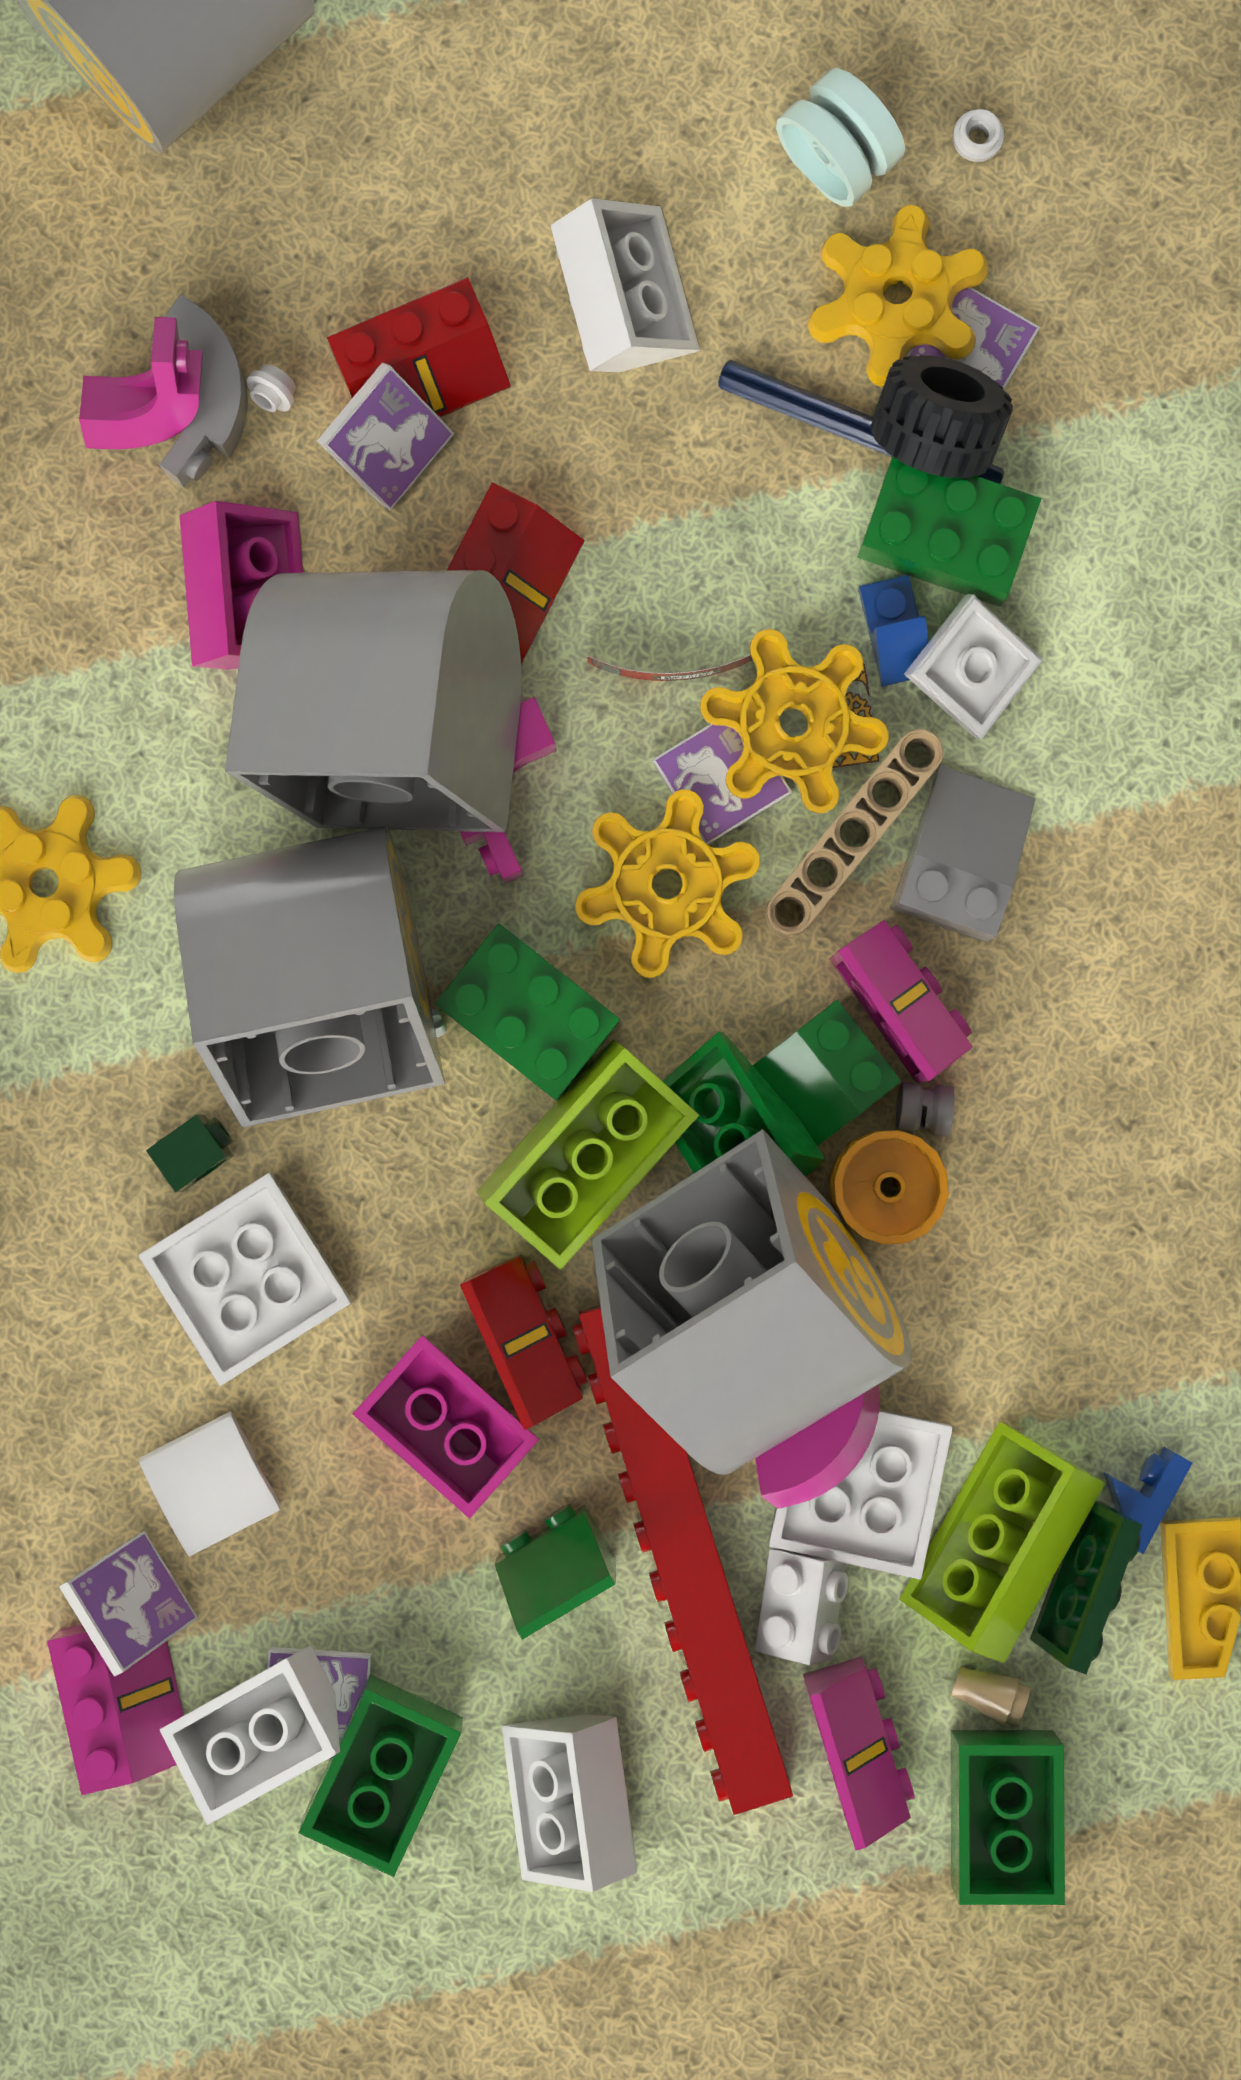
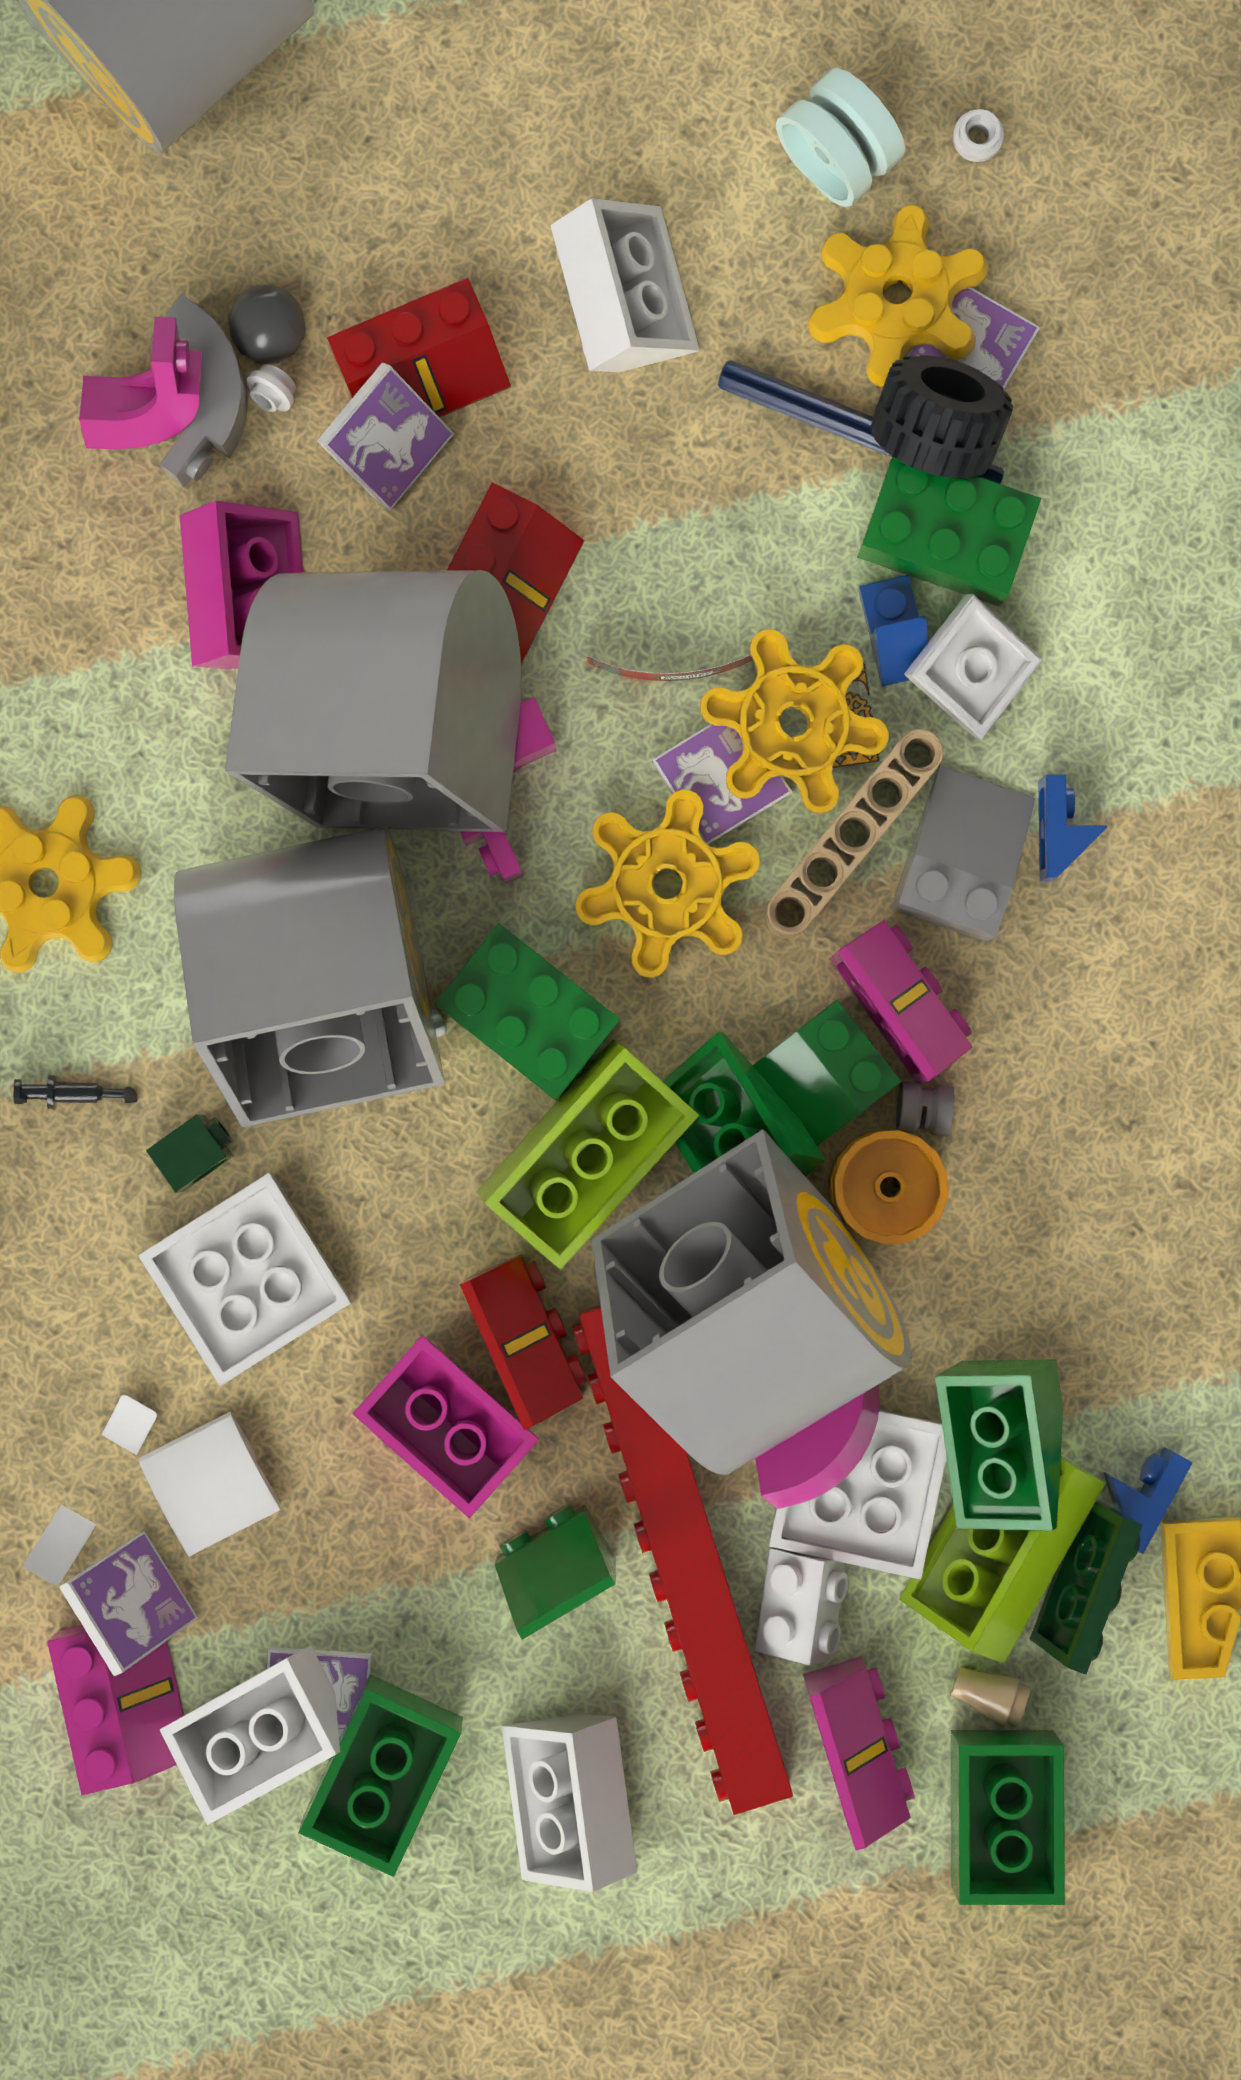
none -> black piece [13,1075,138,1109]
none -> white sticker [24,1395,157,1585]
none -> dark grey hair [229,284,306,364]
none -> green slope [935,1359,1063,1531]
none -> blue slope [1038,774,1107,882]

